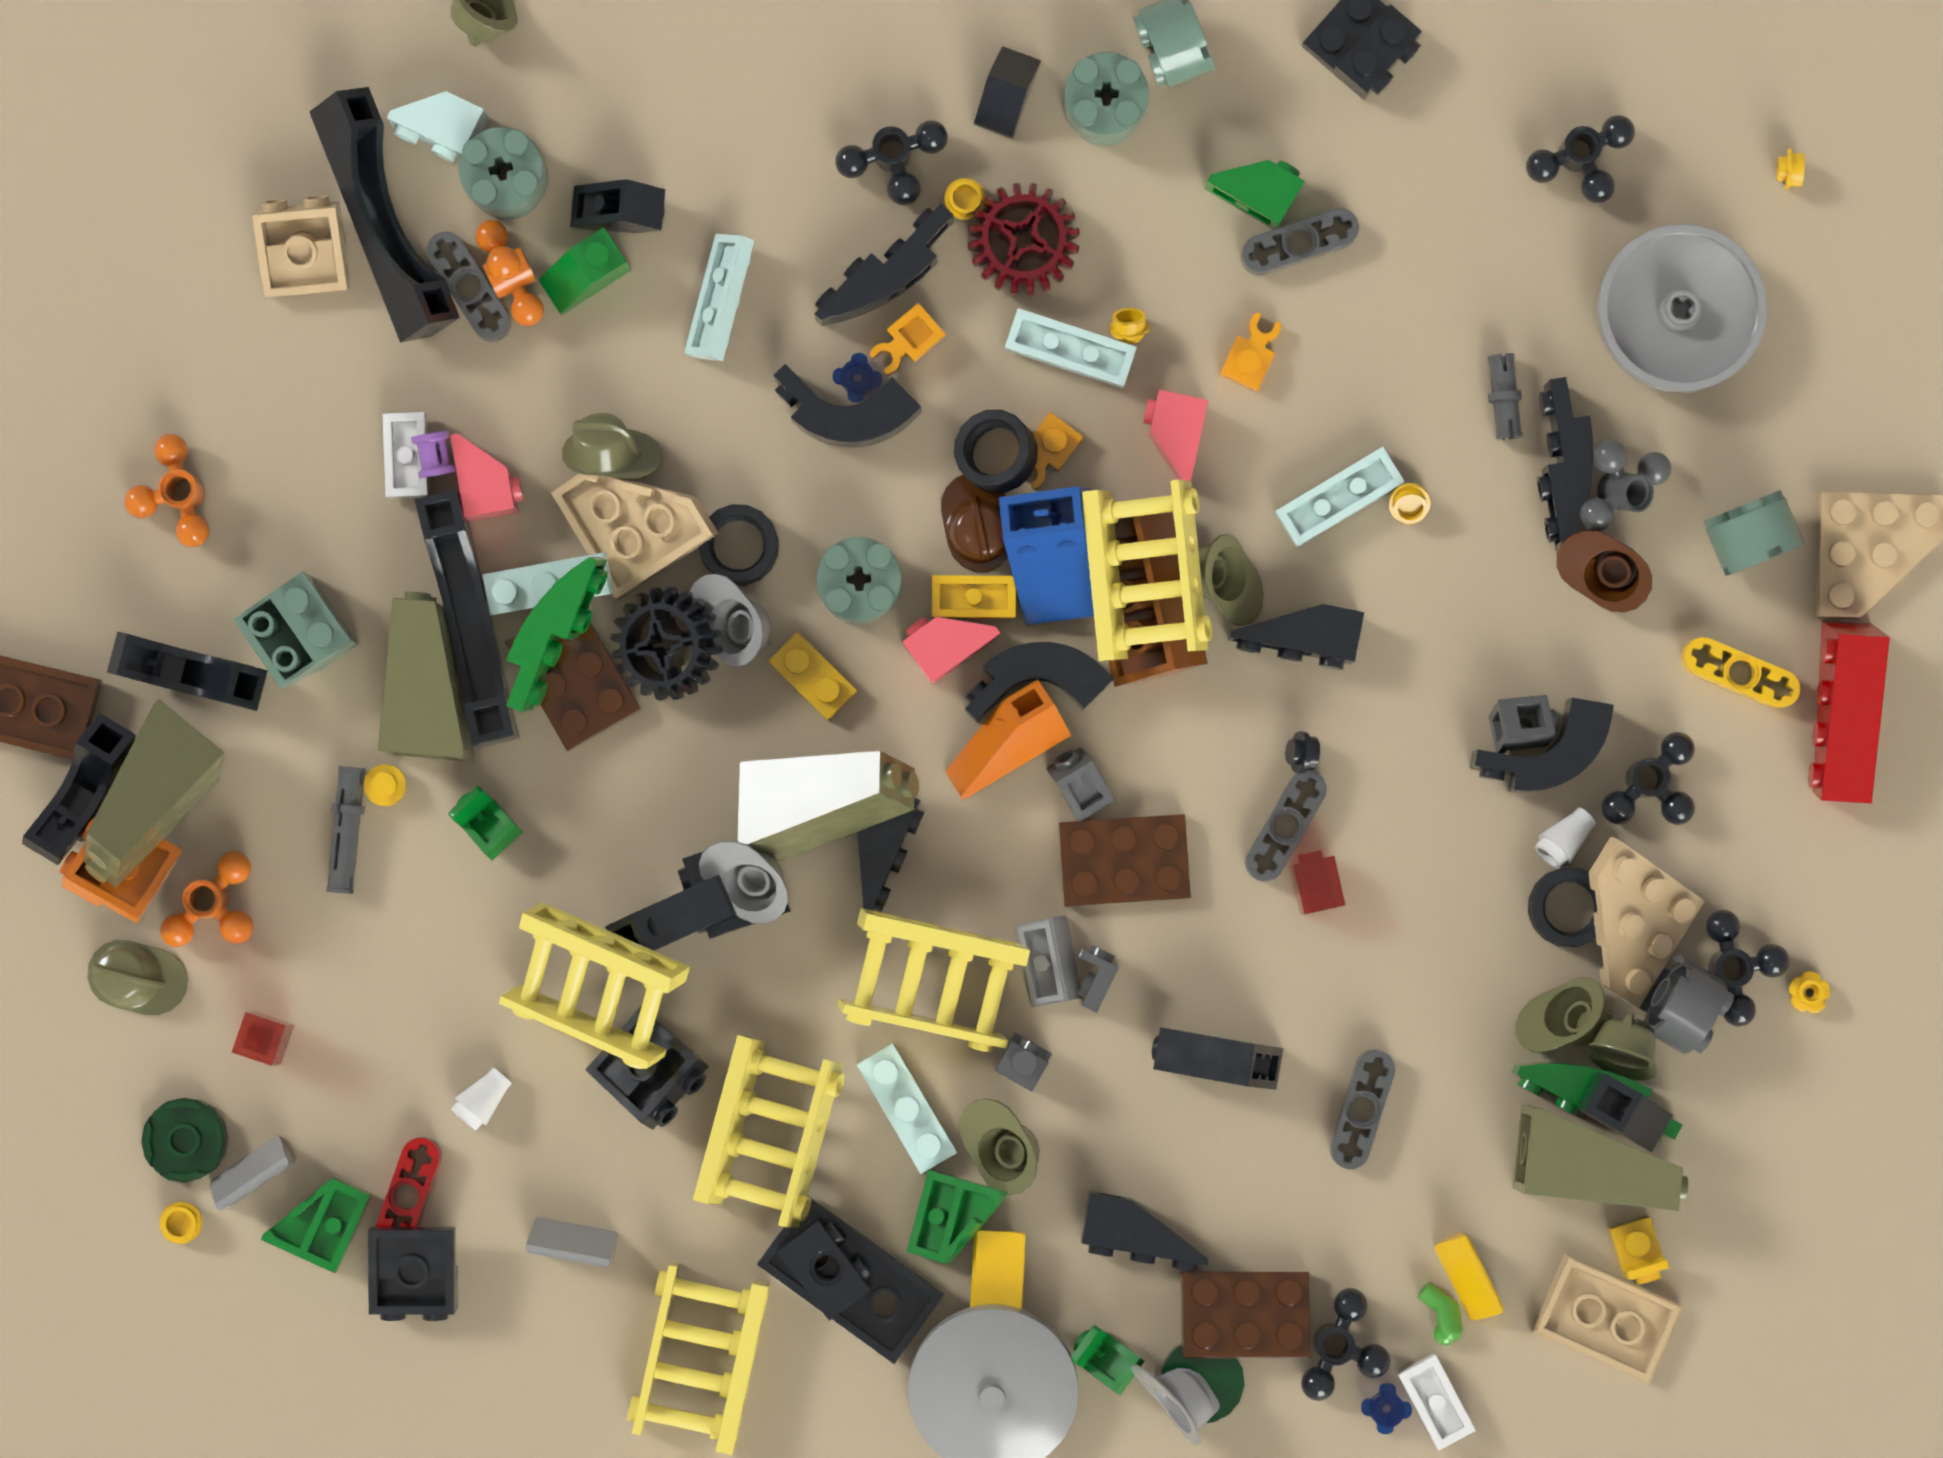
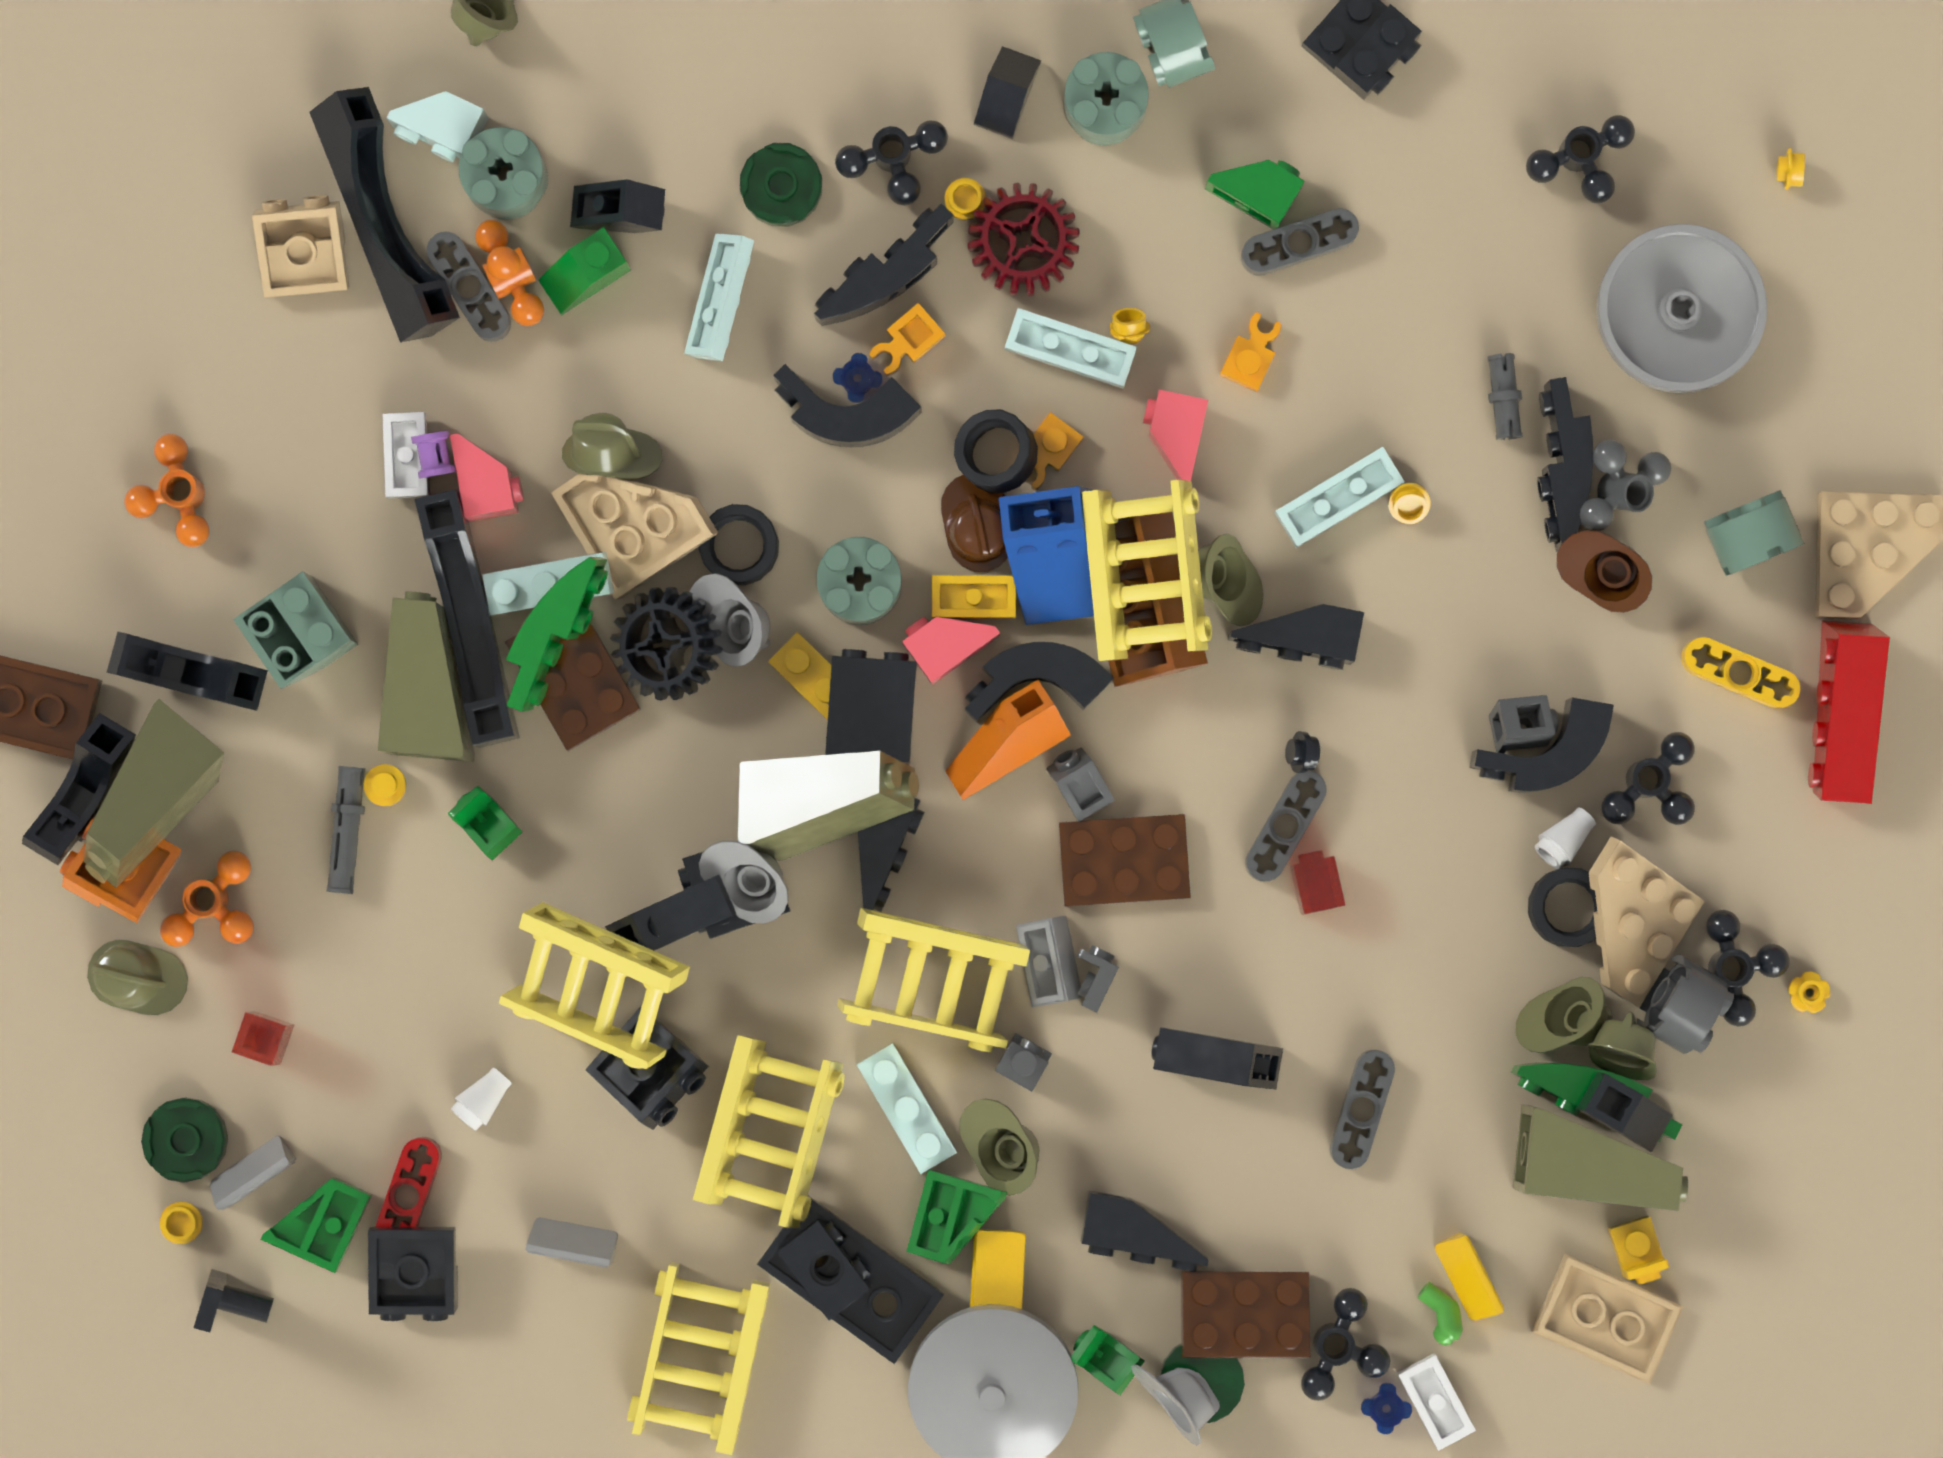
none -> black piece [193,1269,274,1333]
none -> dark green tile [740,143,822,227]
none -> black panel [825,649,917,765]

